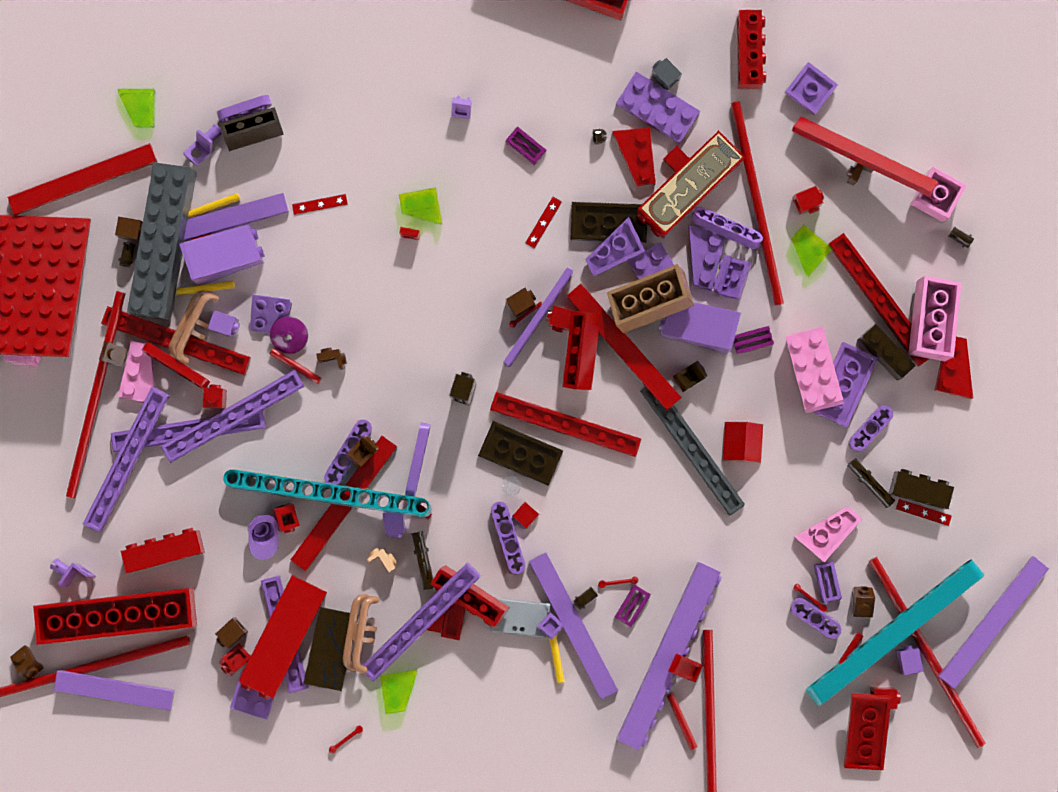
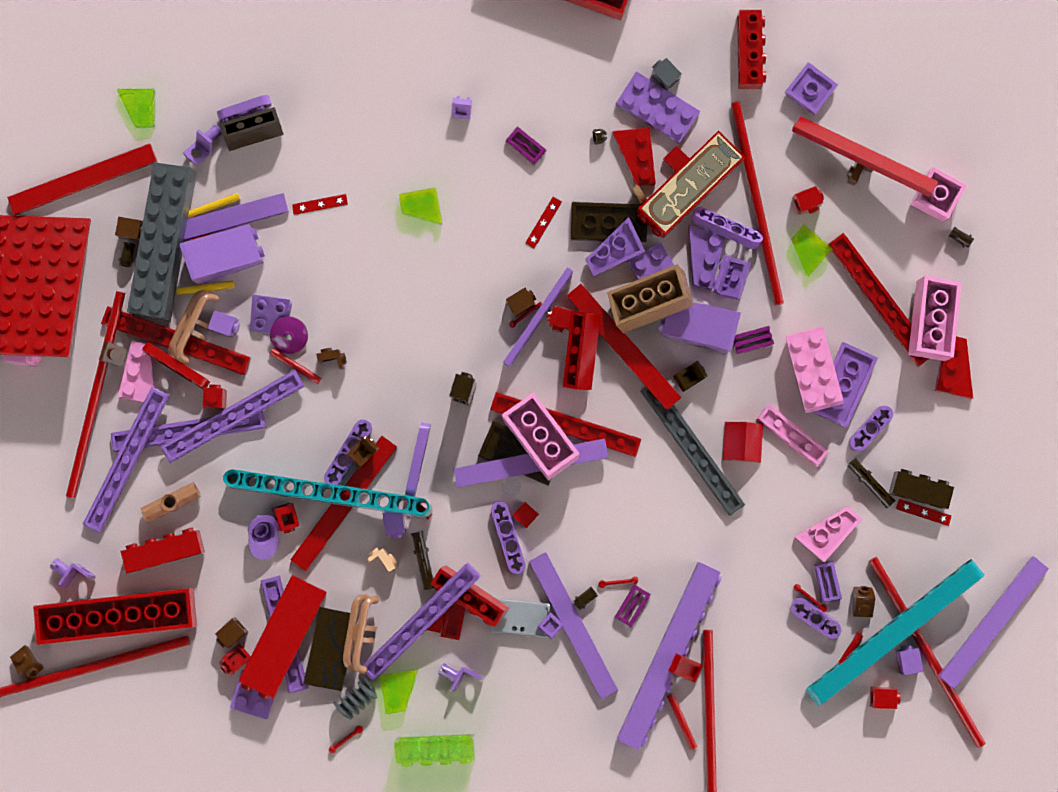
medium lavender tile [54,670,175,710] -> none
red tile [399,227,421,240] -> none
yellow bar [549,635,565,683] -> none
red tile [844,693,892,771] -> none
dark brown brick [858,324,916,381] -> none
none -> nougat piece [141,482,201,523]
none -> dark grey piece [333,677,378,720]
none -> clear neon green slope [394,734,475,766]
none -> medium lavender bracket [438,663,484,692]
none -> medium lavender tile [454,439,609,488]
none -> bright pink brick [502,392,580,481]
none -> medium nougat tile [632,185,647,204]
none -> bright pink tile [757,404,829,467]

